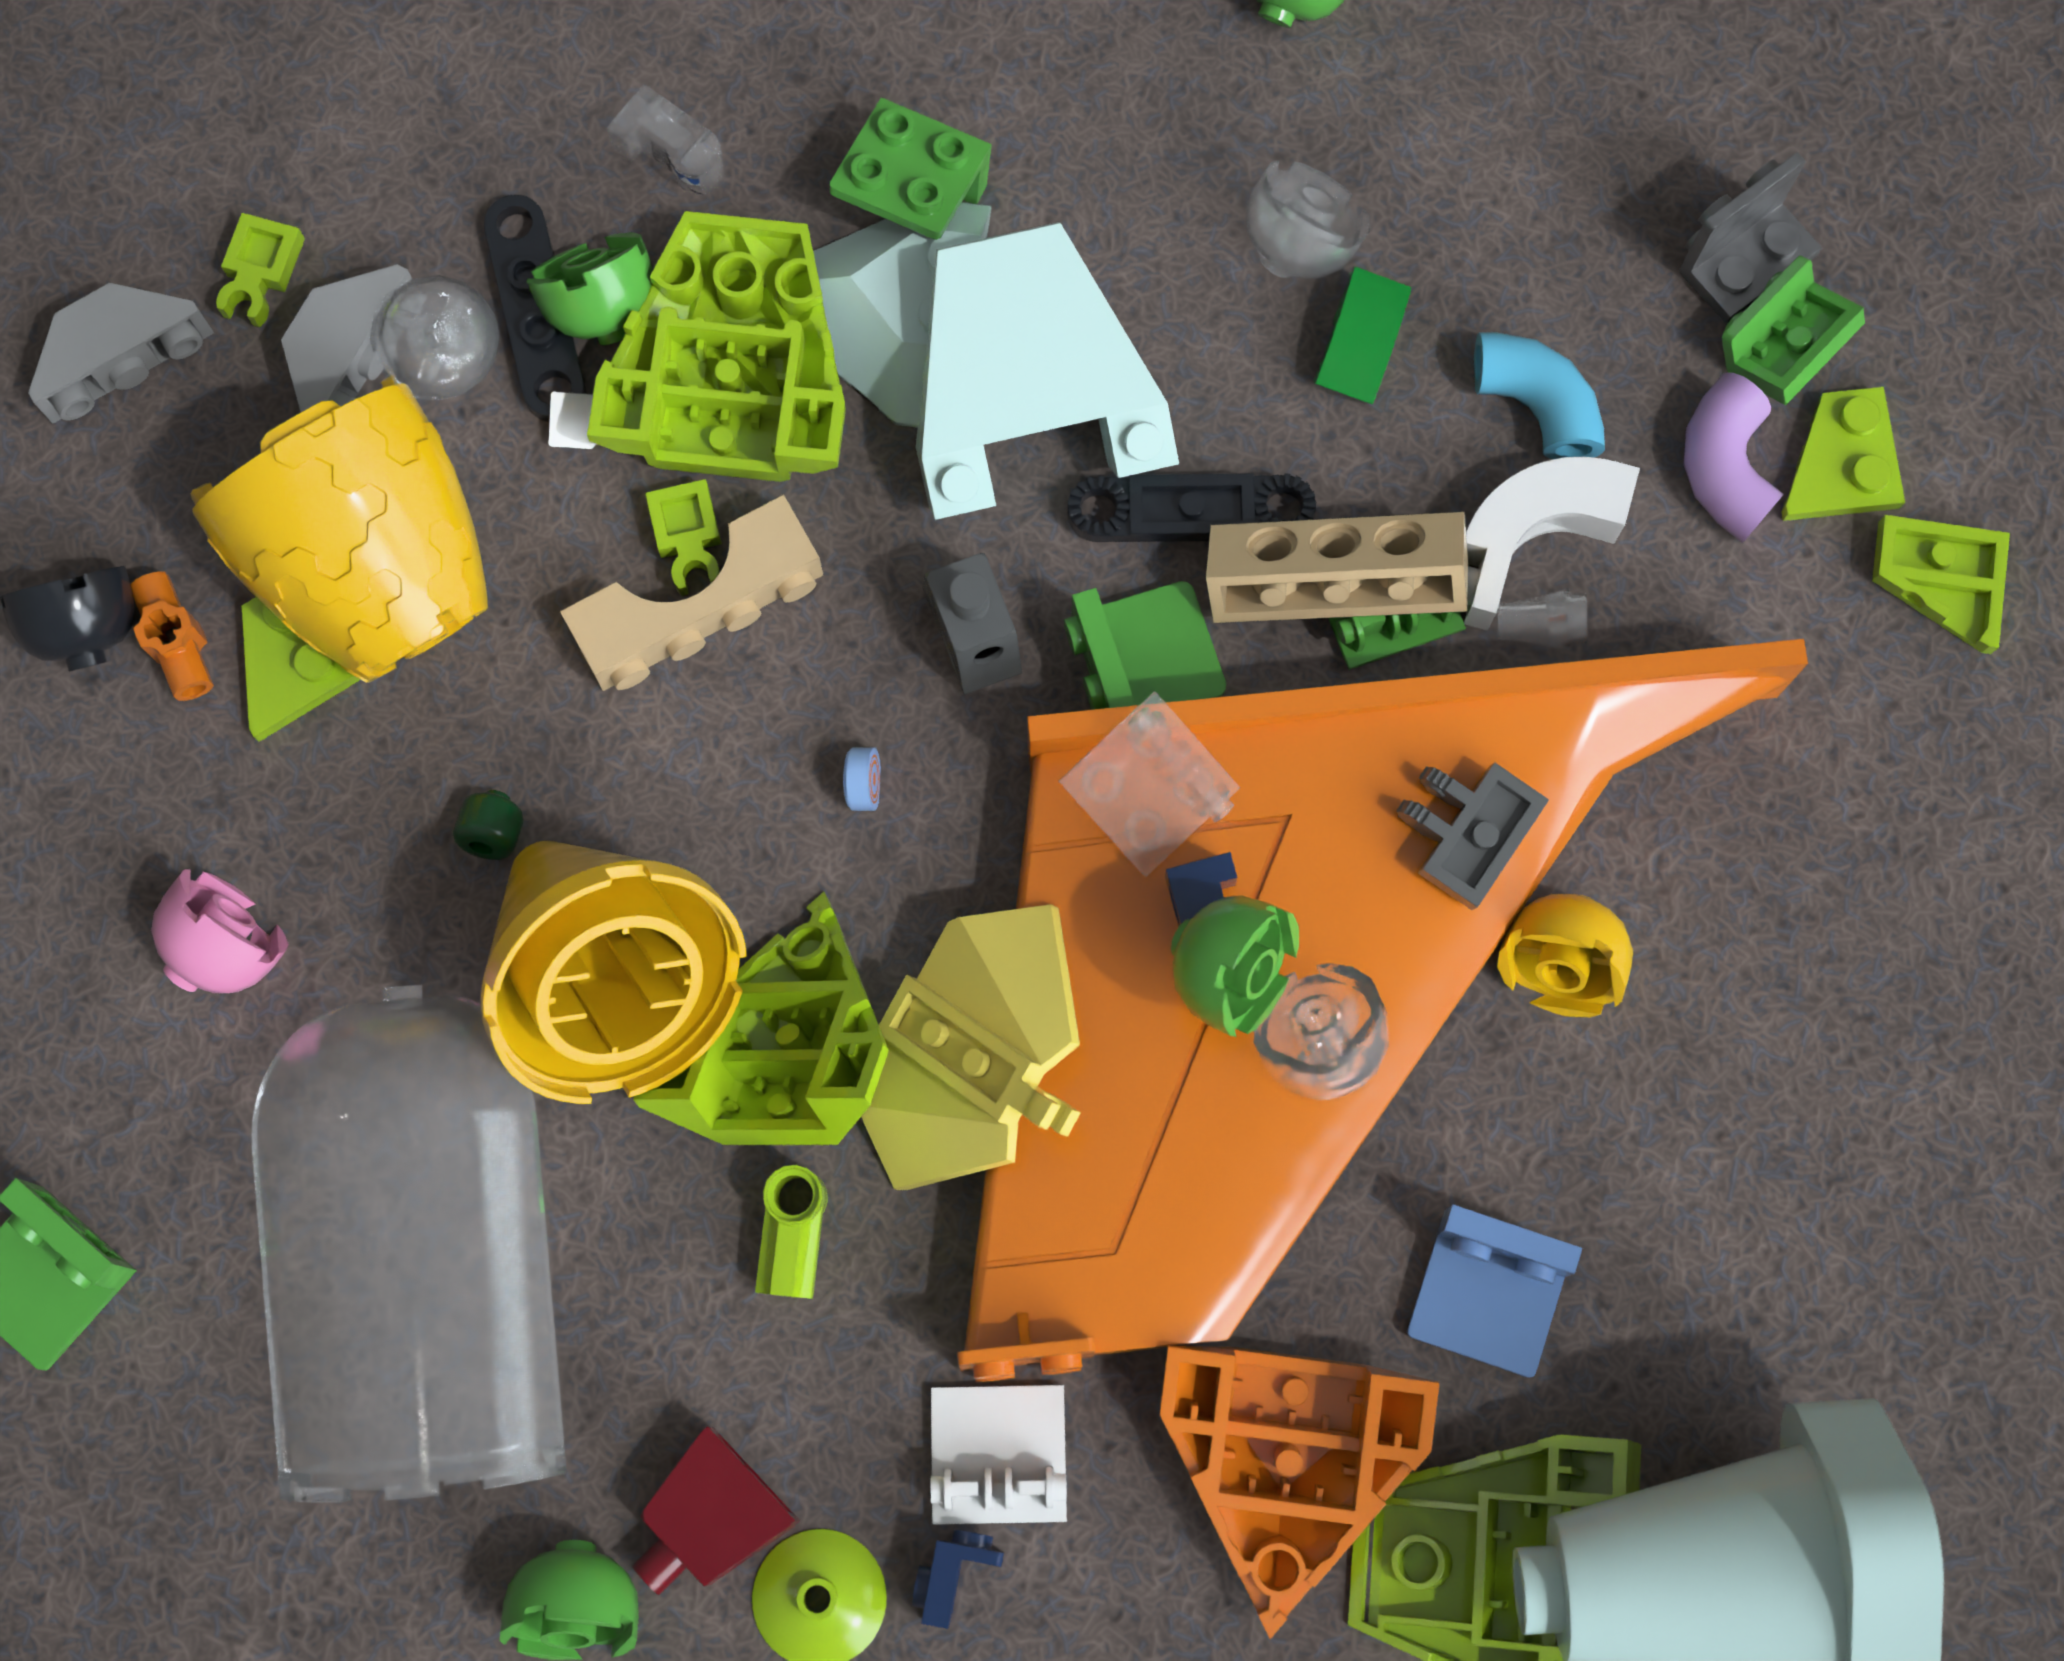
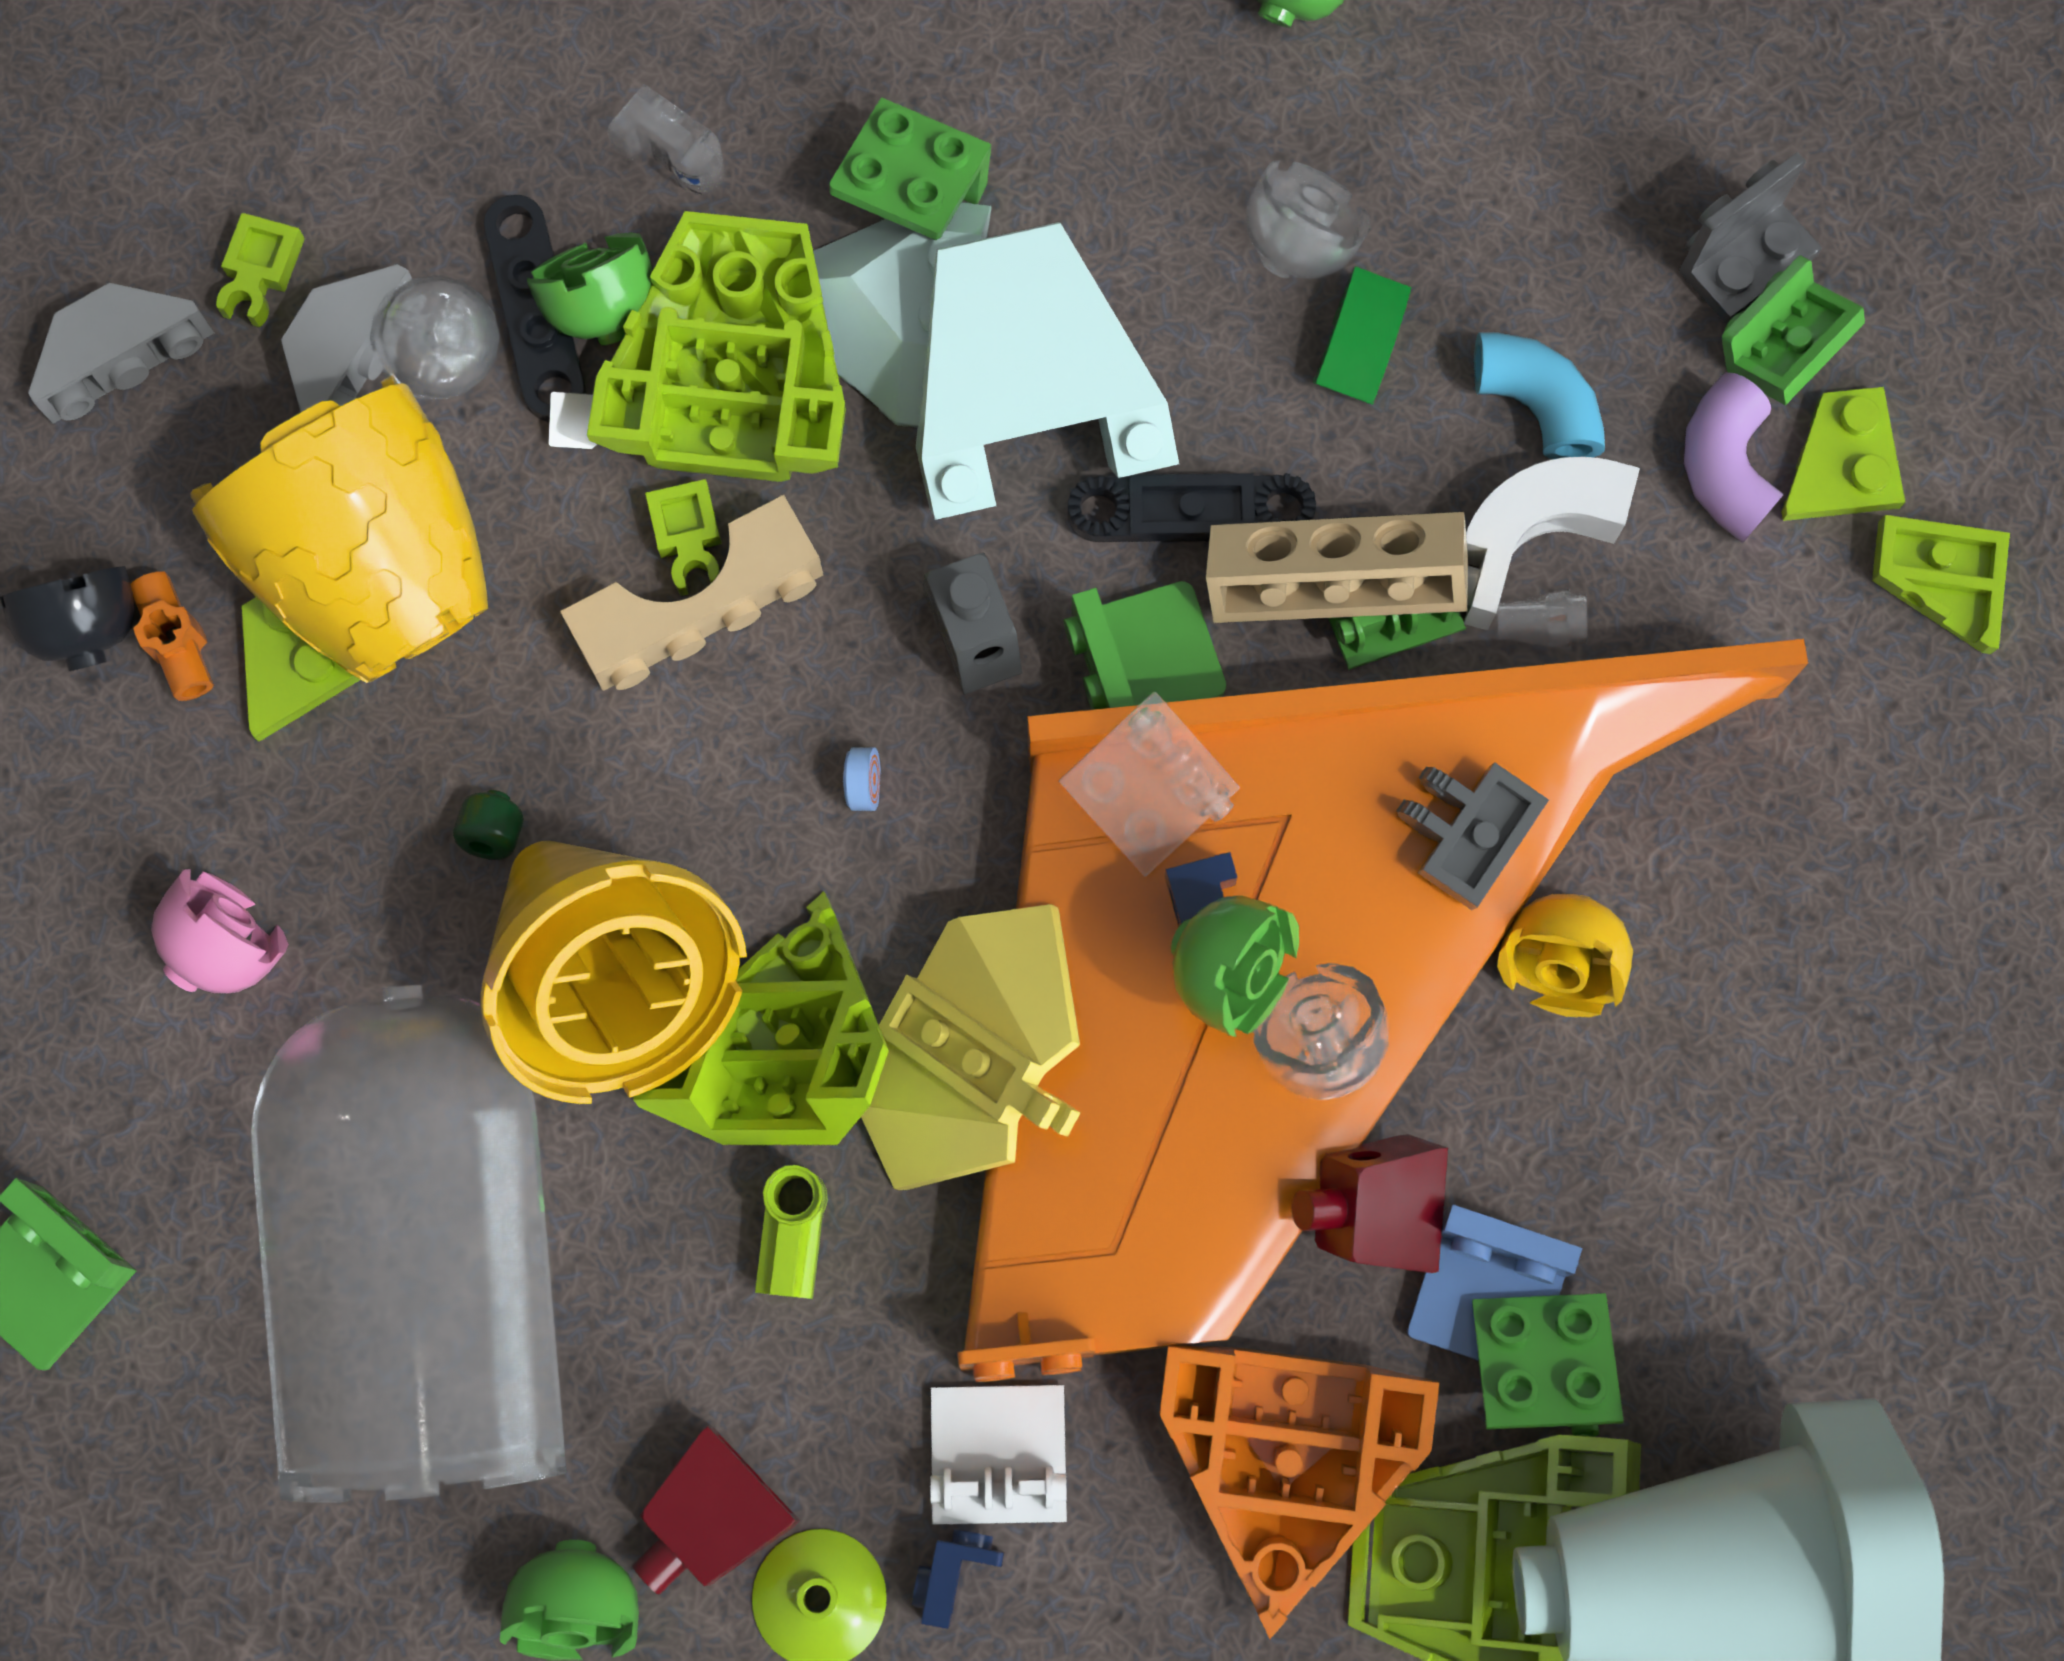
none -> dark red torso [1291,1134,1448,1273]
none -> bright green hinge [1472,1293,1624,1437]

